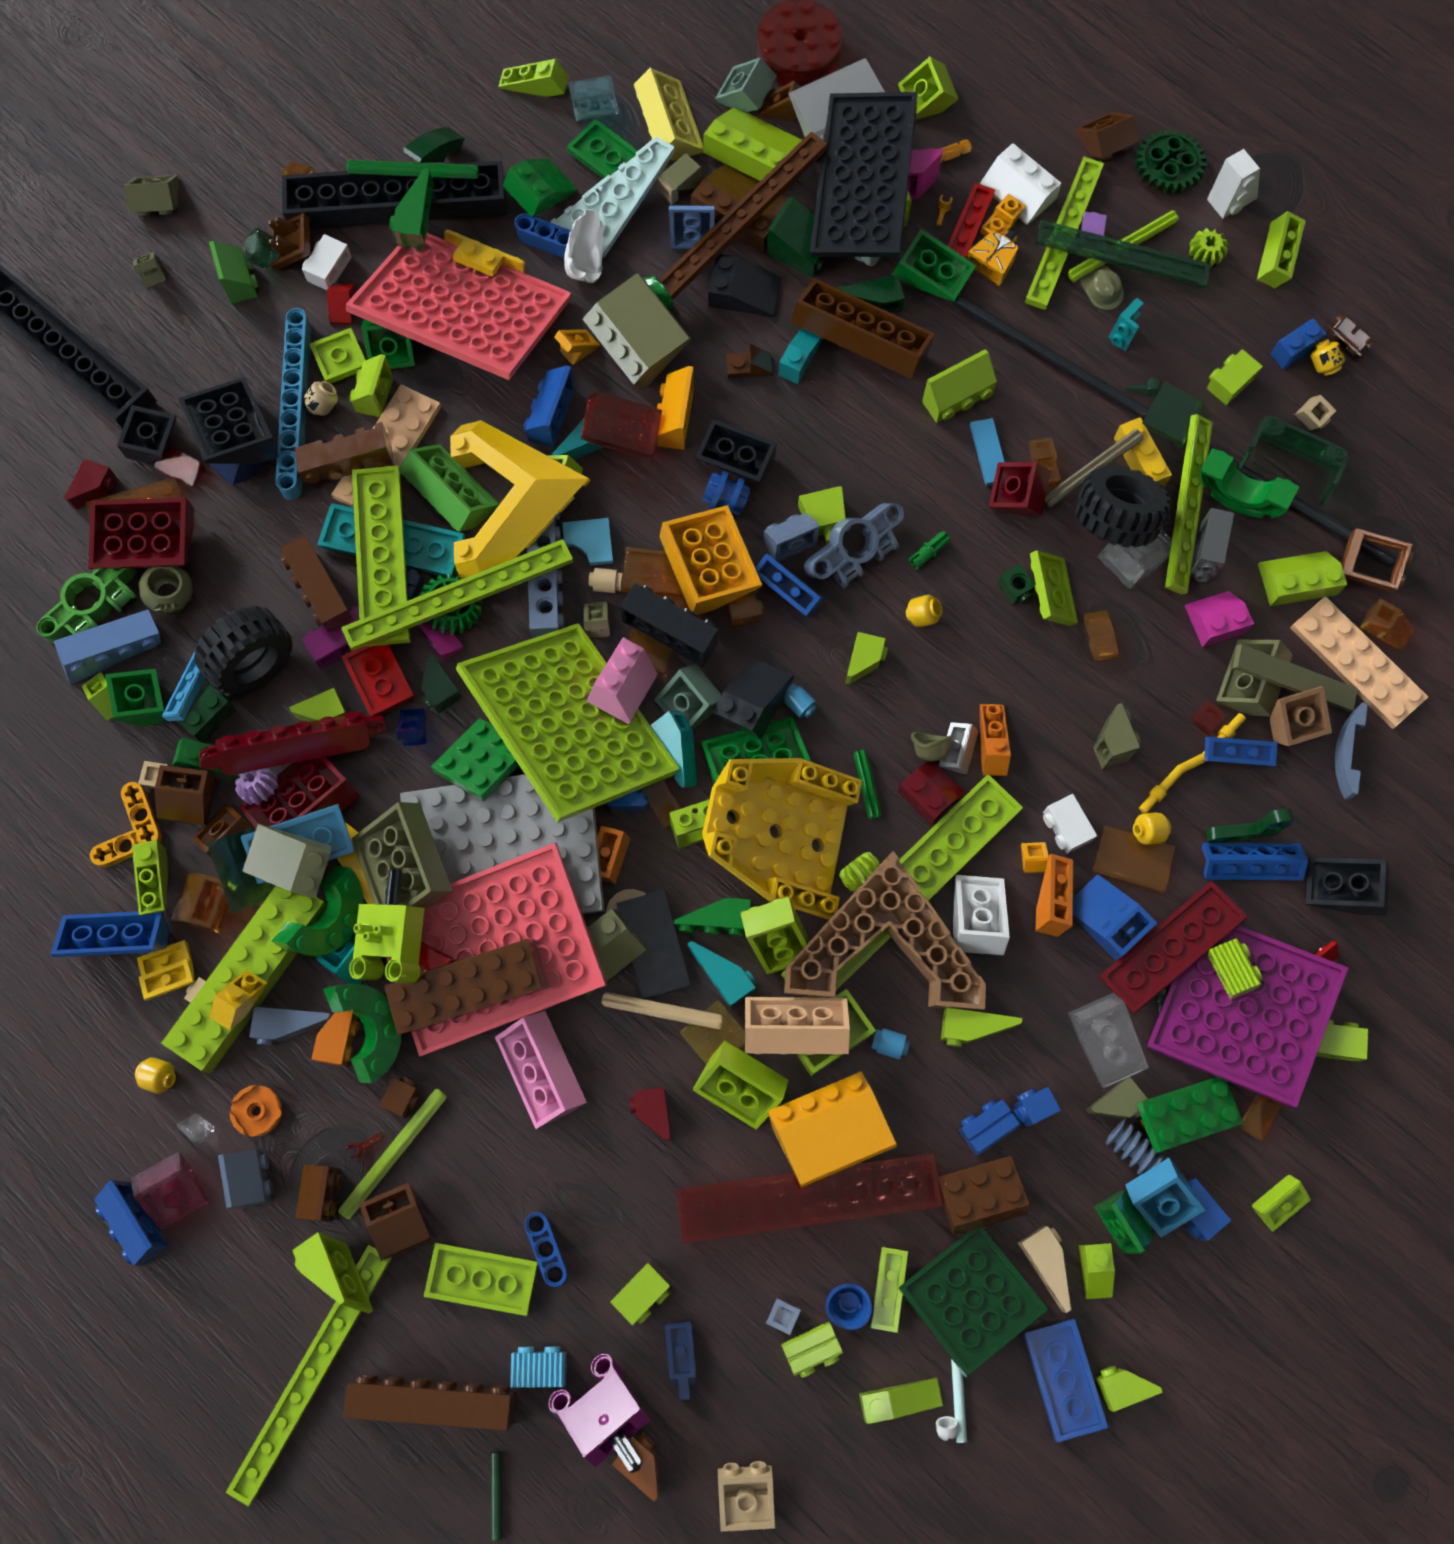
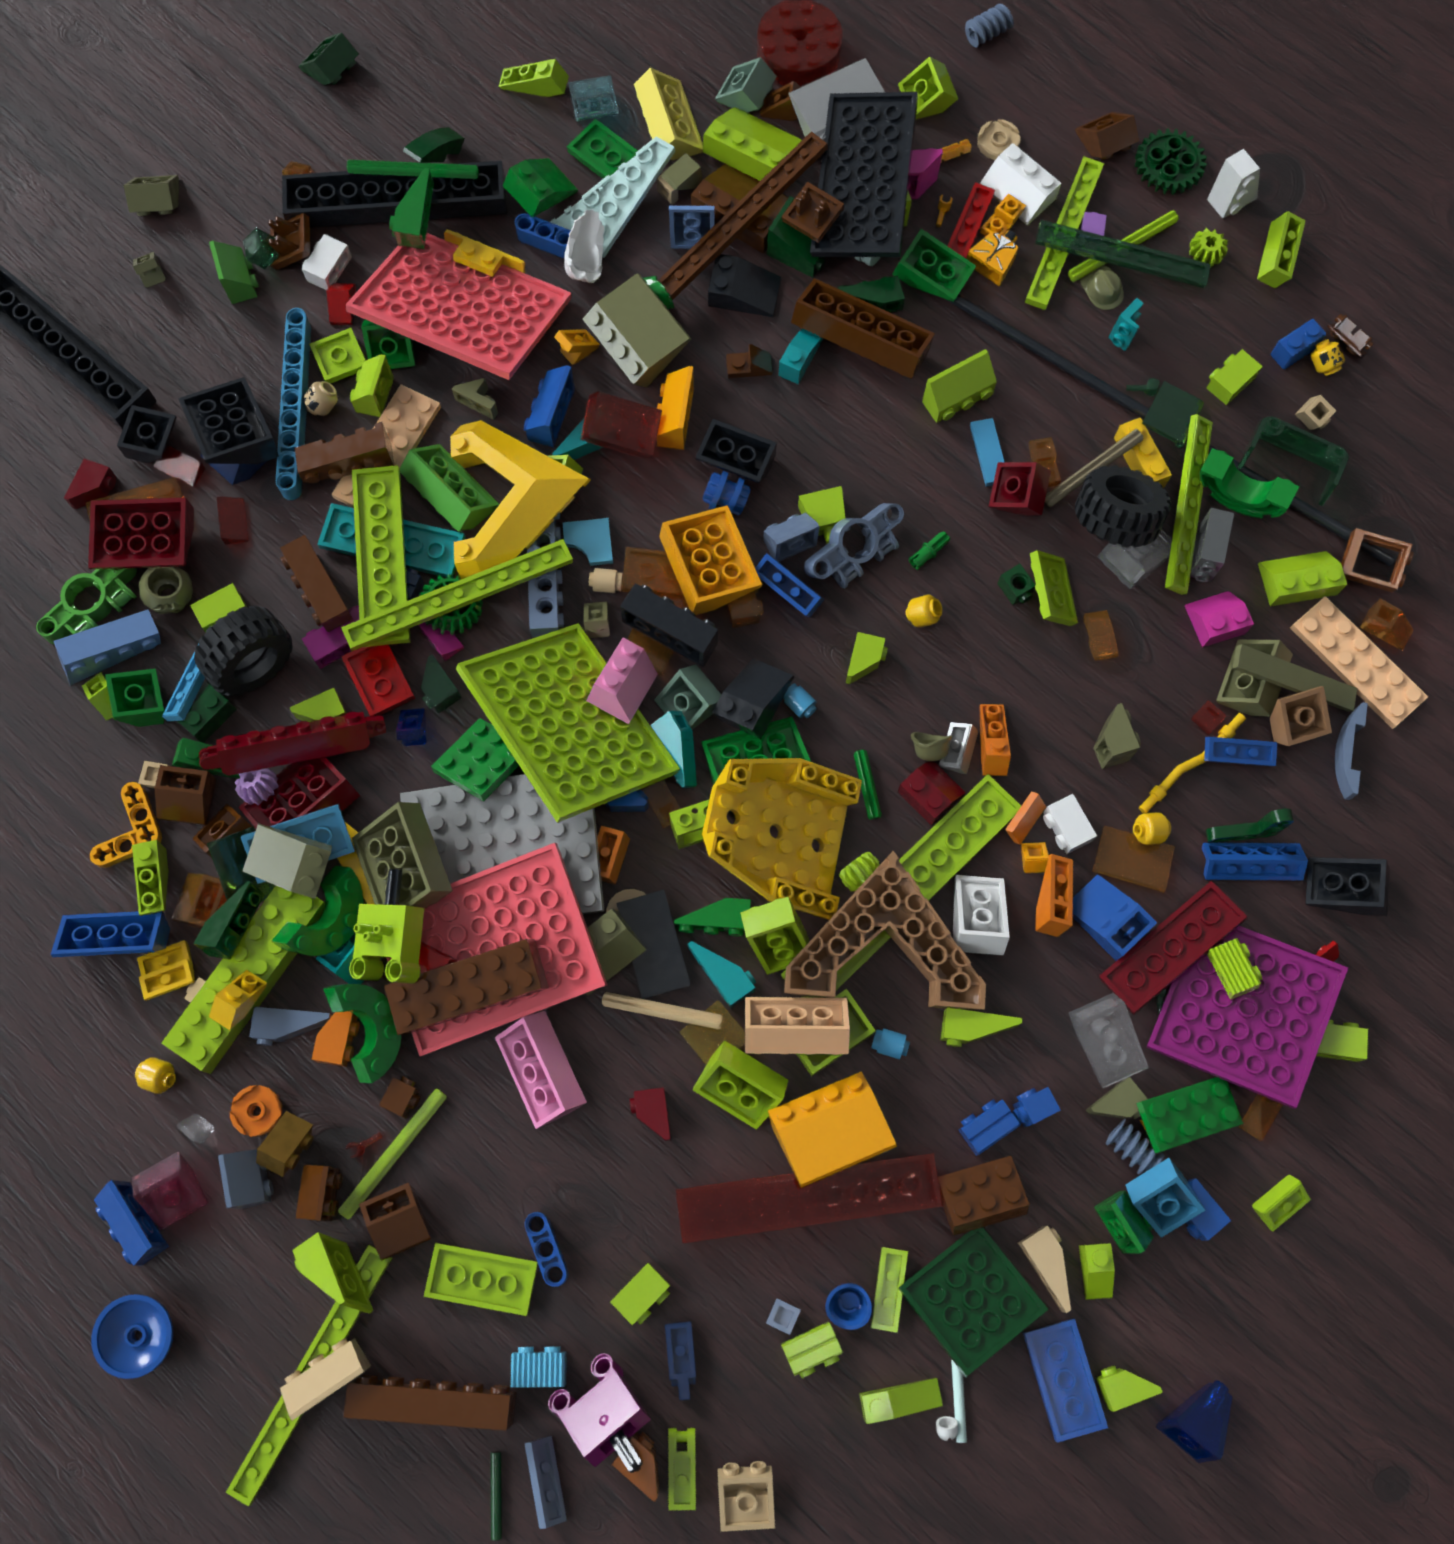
none -> blue dish [91,1294,173,1379]
none -> lime brick [190,583,247,632]
none -> dark green slope [194,881,265,960]
none -> clear red slope [217,496,248,545]
none -> pearl gold brick [256,1111,314,1177]
none -> tan slope [280,1338,371,1420]
none -> dark green slope [298,32,359,85]
none -> olive slope [452,378,498,420]
none -> sand blue plate [524,1436,567,1529]
none -> lime plate [668,1428,696,1510]
none -> reddish brown plate [782,182,845,243]
none -> sand blue piece [965,4,1014,48]
none -> tan tile [977,119,1021,160]
none -> orange tile [1006,792,1046,845]
none -> clear blue slope [1155,1380,1232,1463]

